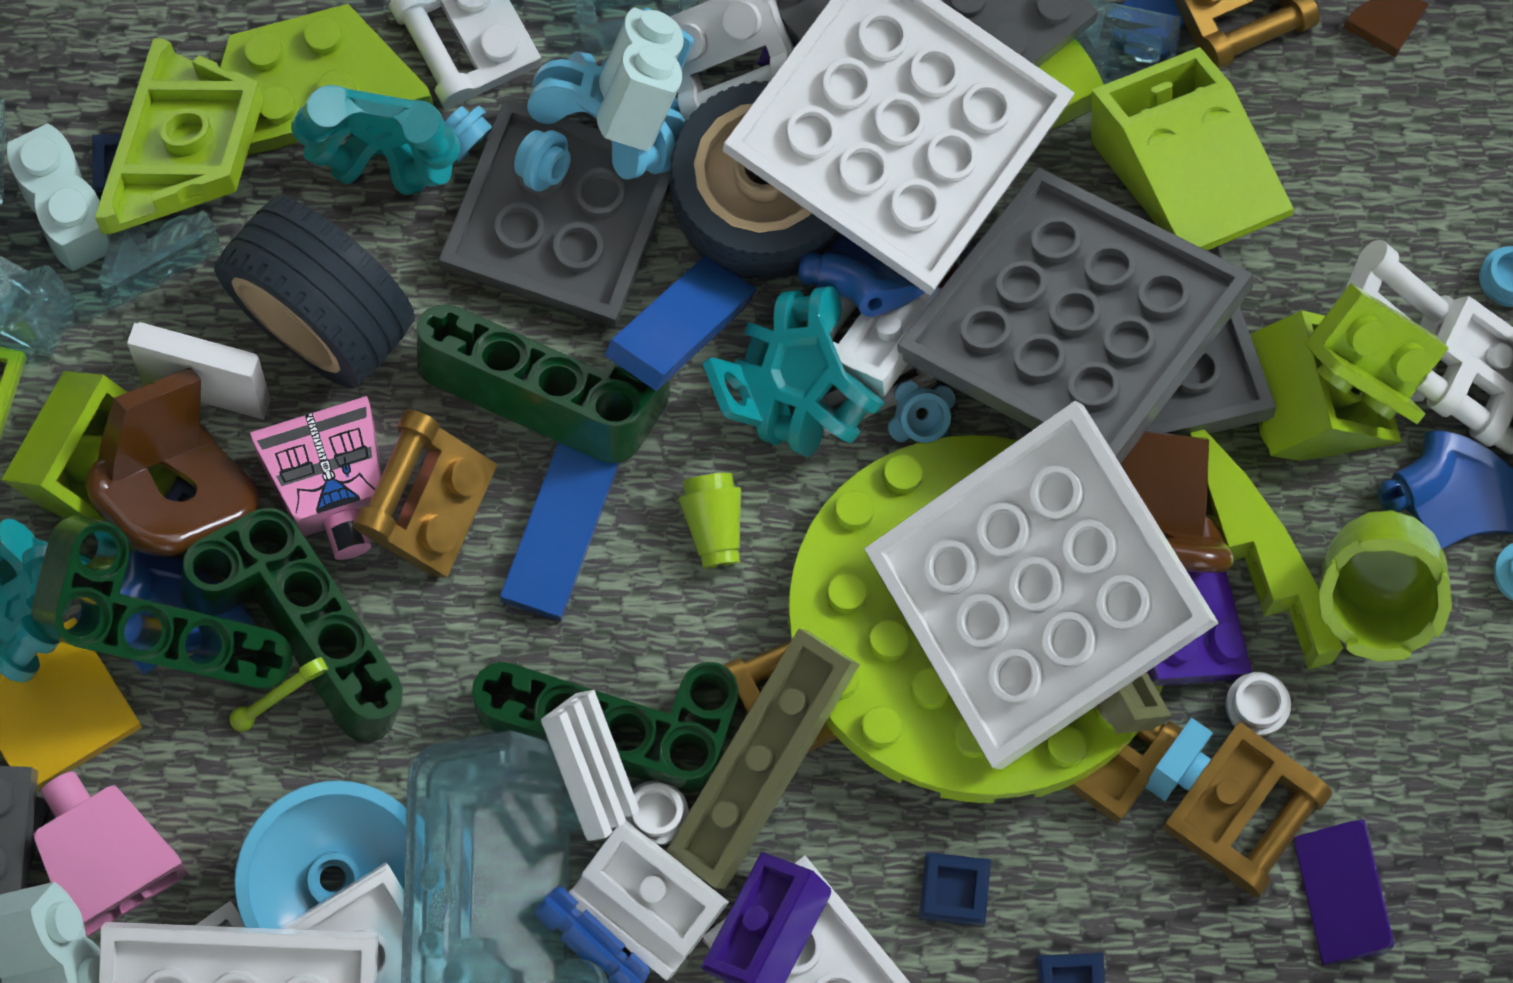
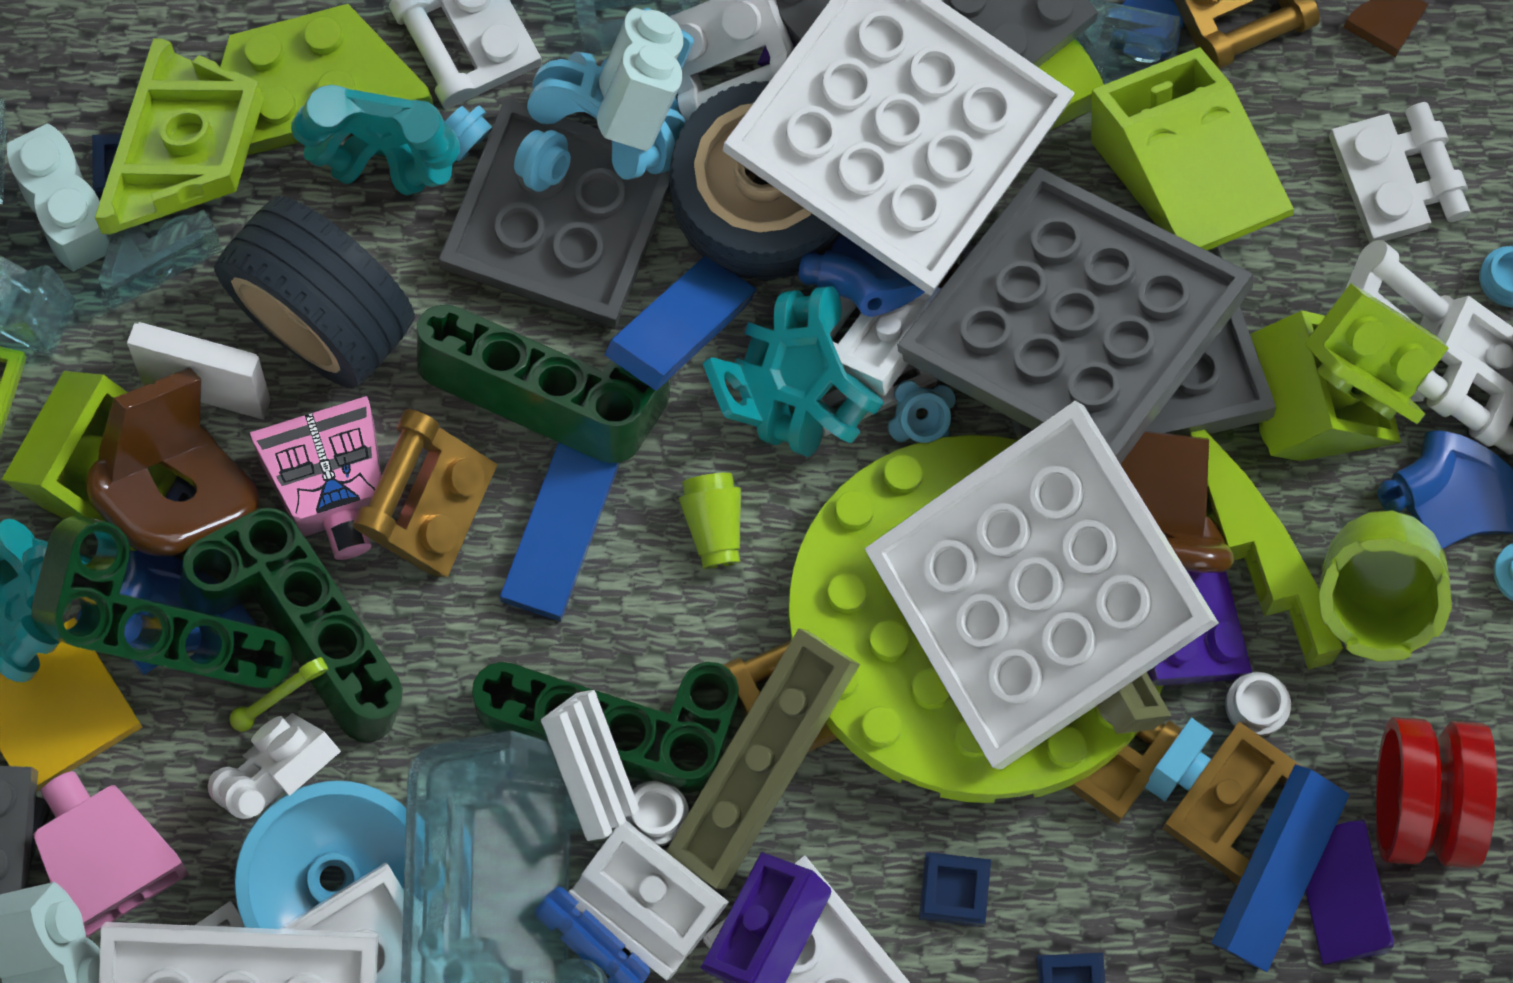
none -> white plate [208,713,341,819]
none -> blue tile [1212,764,1350,972]
none -> white plate [1329,102,1471,243]
none -> red wheel [1376,717,1497,868]

